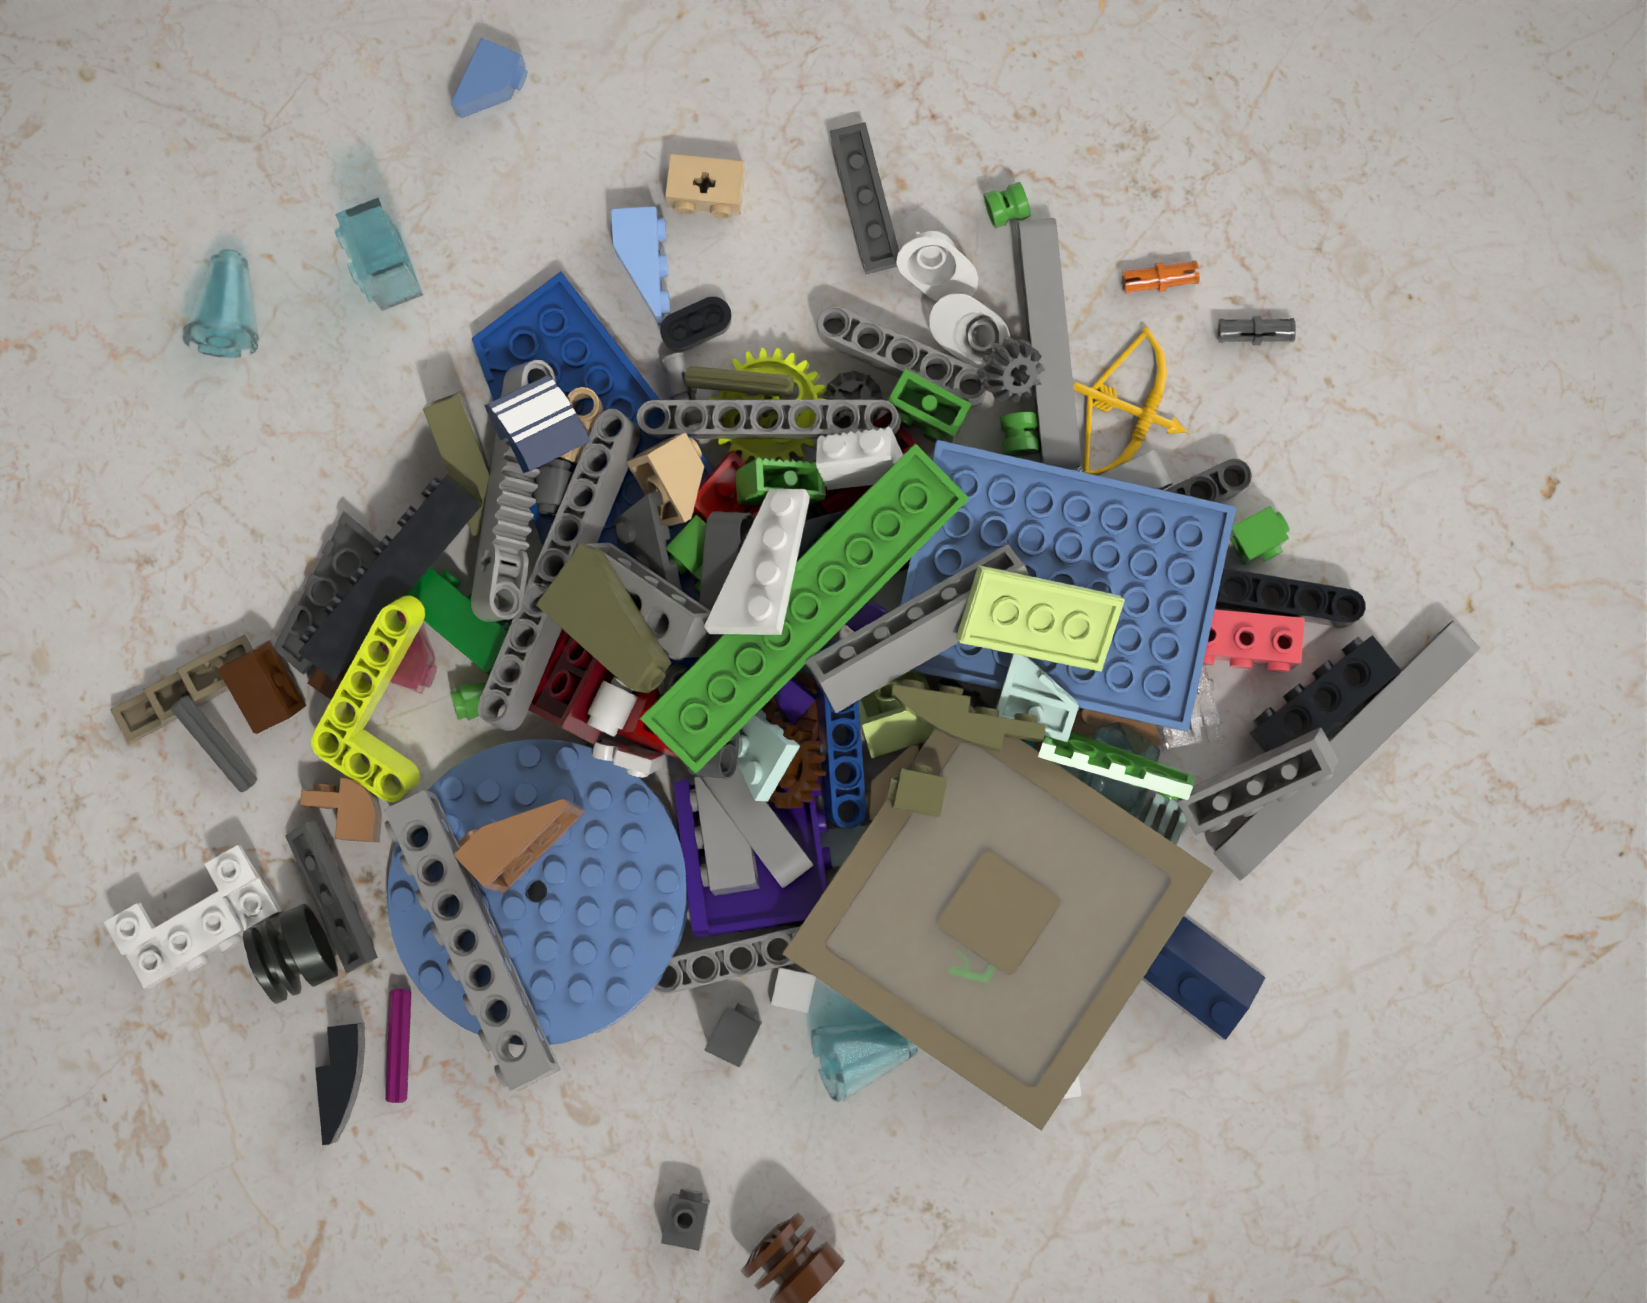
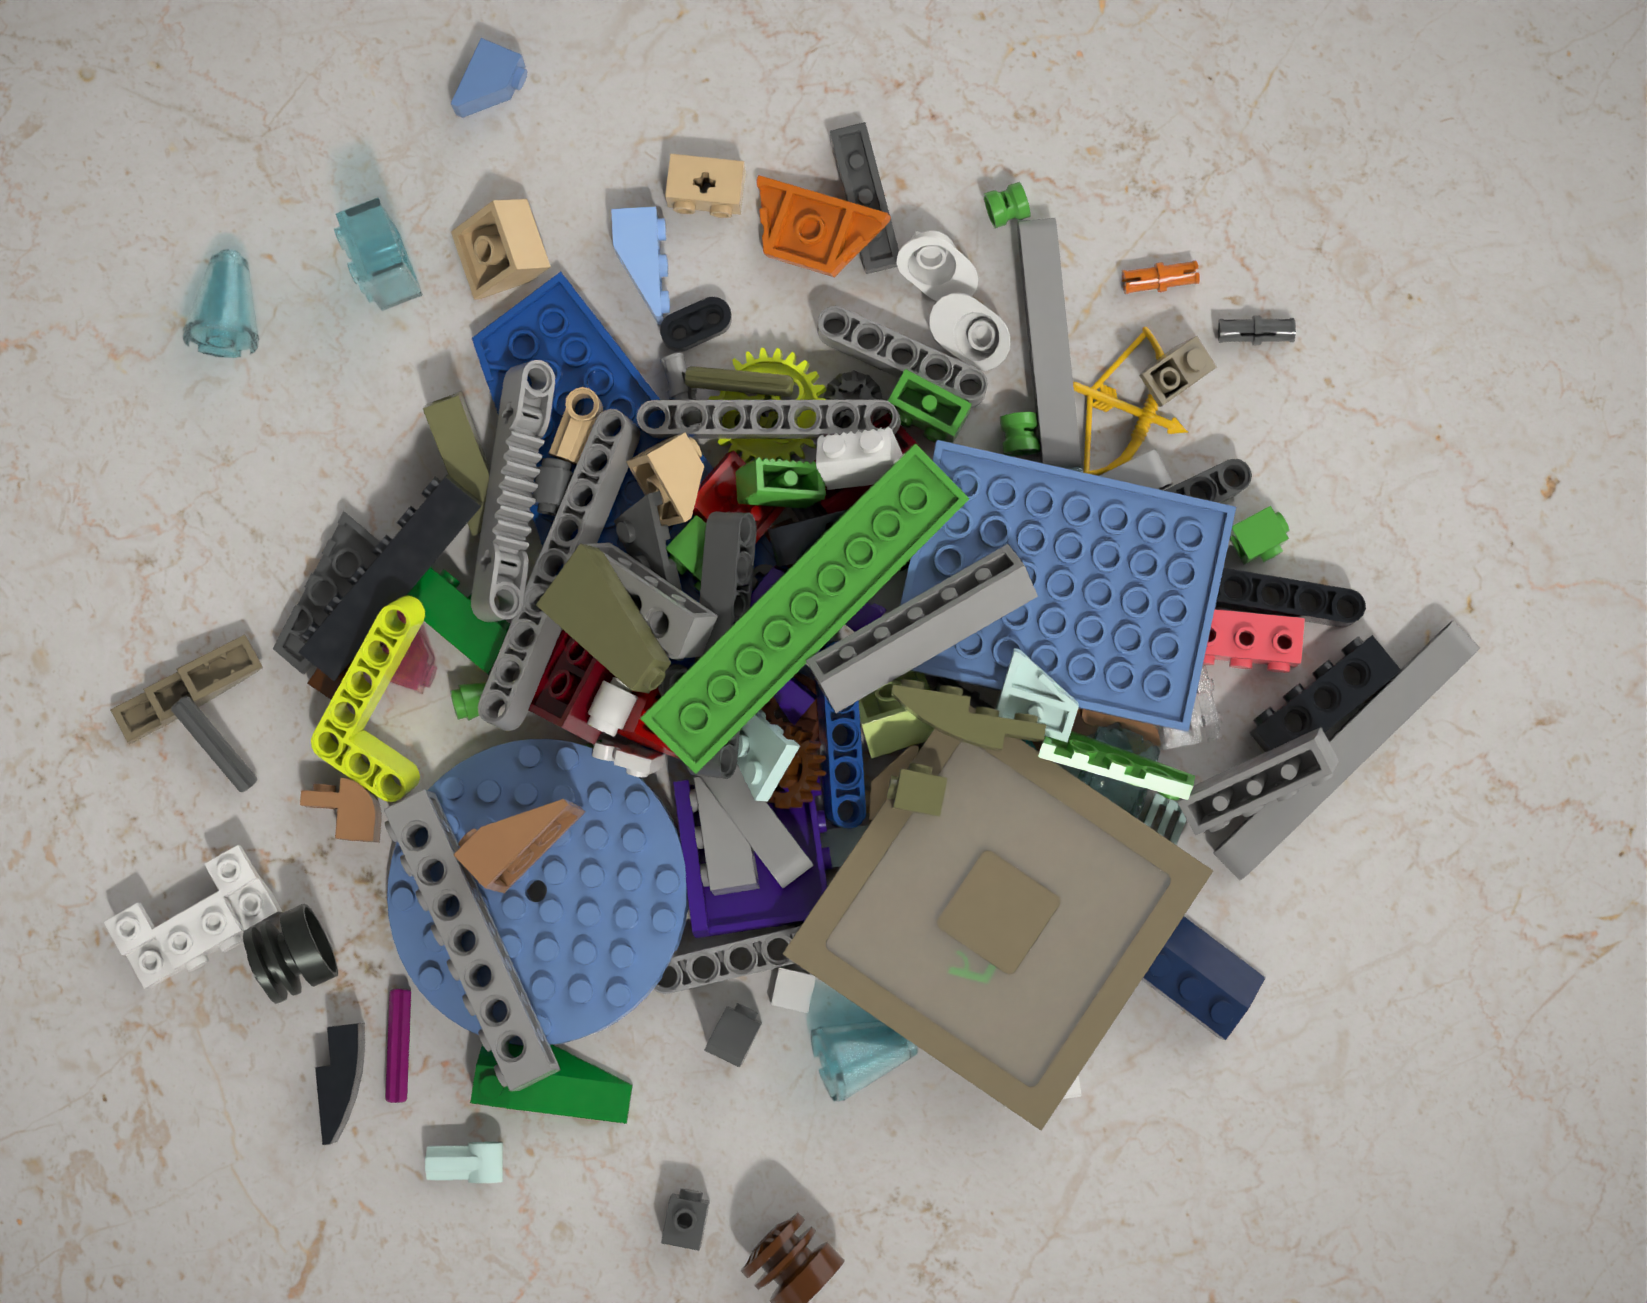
reddish brown panel [218,640,307,734] -> none
dark grey plate [285,819,378,974] -> none
dark blue slope [484,375,590,473] -> none
white wing [704,489,810,635] -> none
yellowish green tile [956,565,1125,672] -> none
dark grey gear [978,337,1045,403] -> none
none -> light aqua piece [425,1142,503,1183]
none -> tan slope [451,199,551,300]
none -> green wedge [470,1044,633,1124]
none -> orange wing [757,175,891,278]
none -> dark tan slope [1139,336,1217,407]

